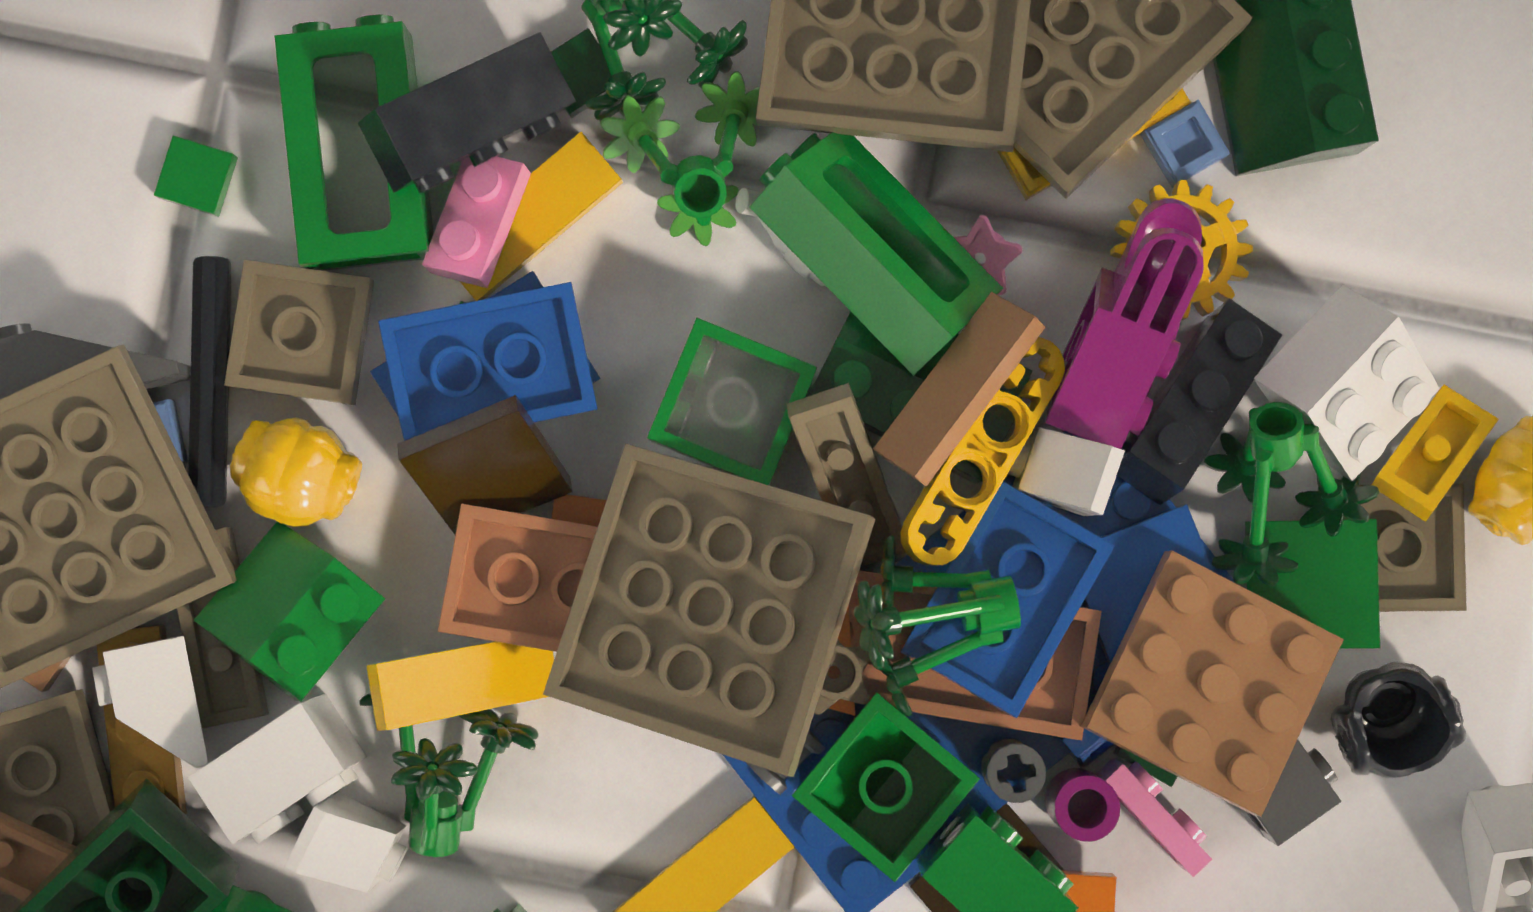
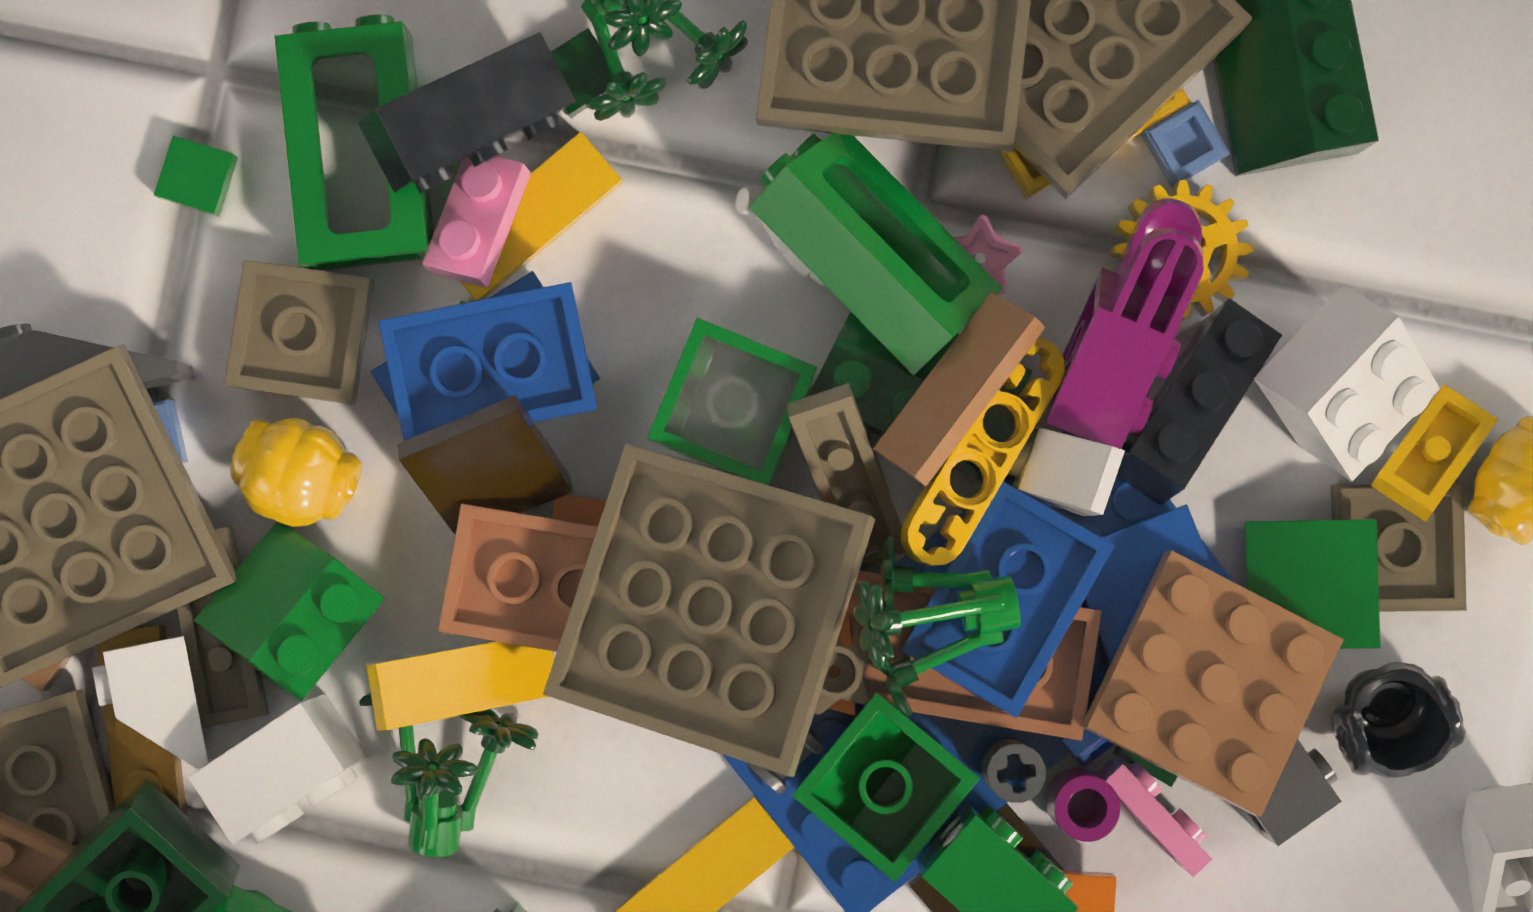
black axle [188,256,231,507] -> none
white slope [283,792,408,893] -> none
bright green plant [600,71,760,246] -> none
plant [1204,402,1379,586] -> none

